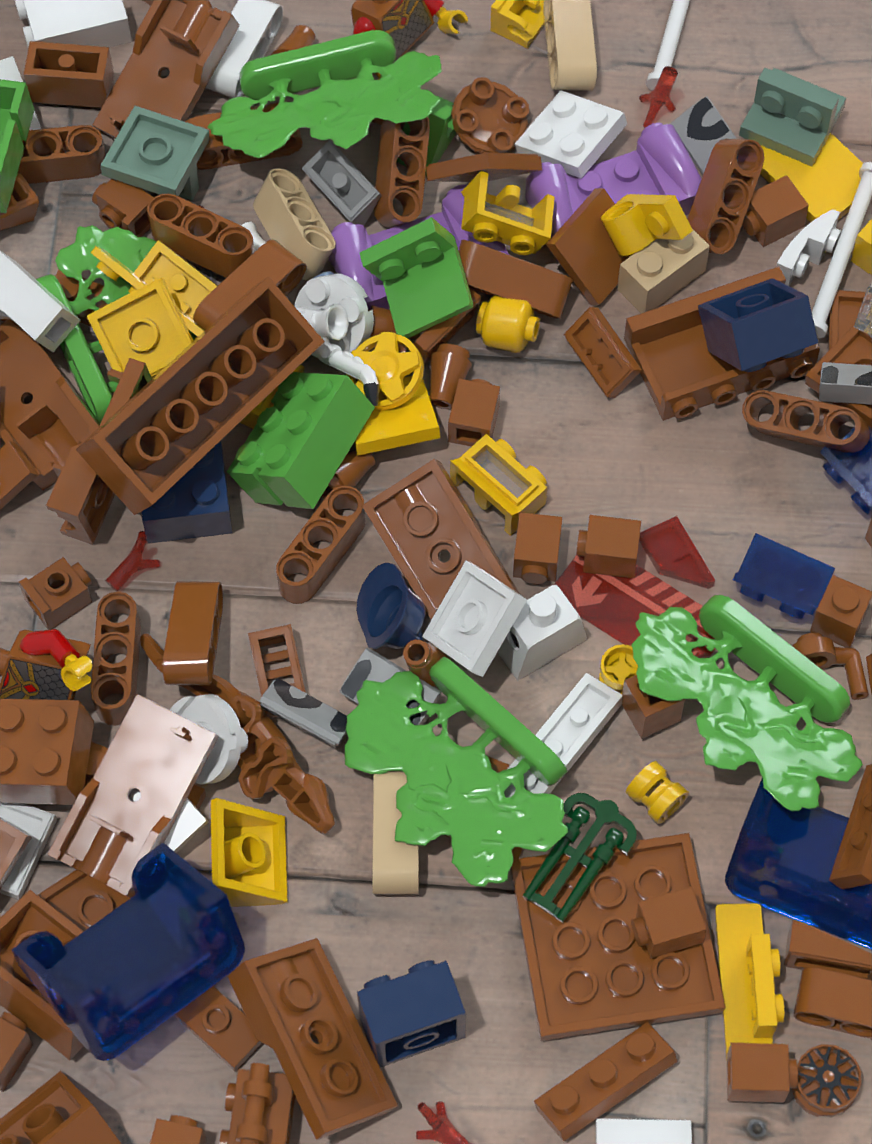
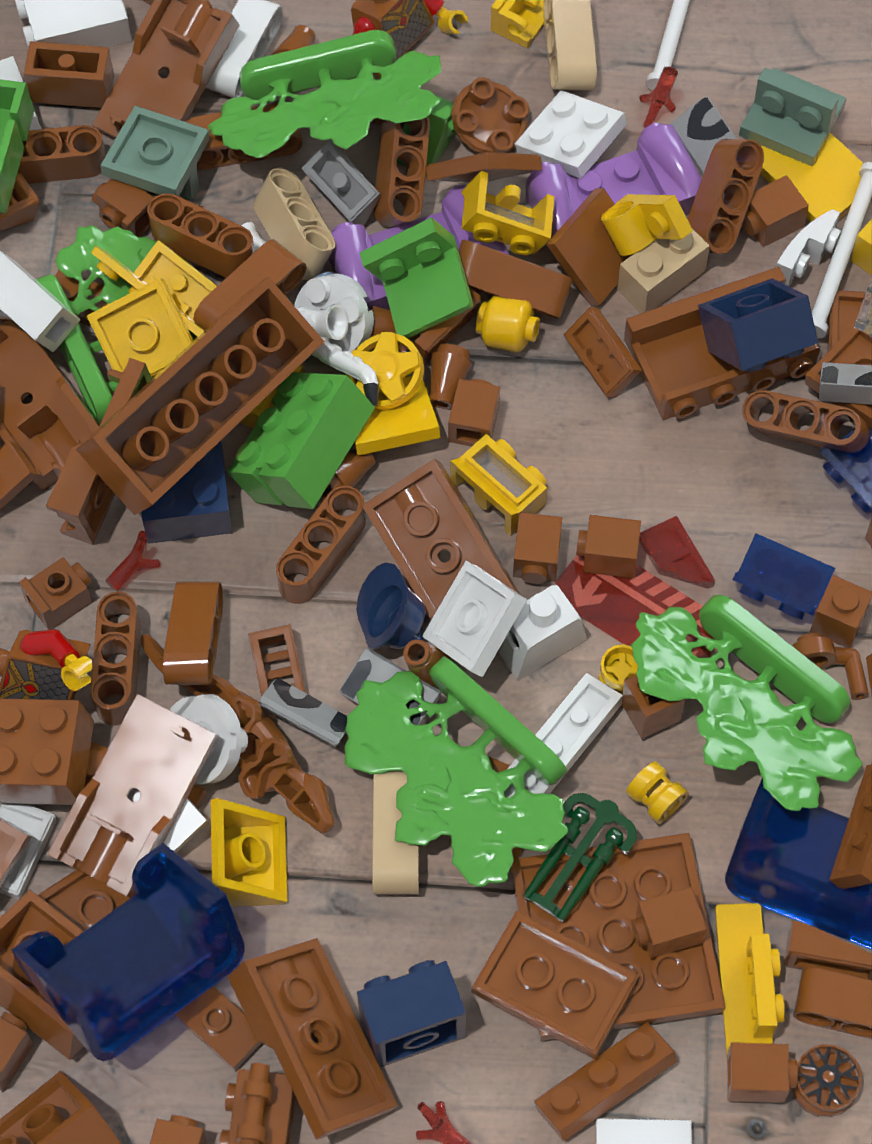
none -> dark orange tile [471,910,639,1059]

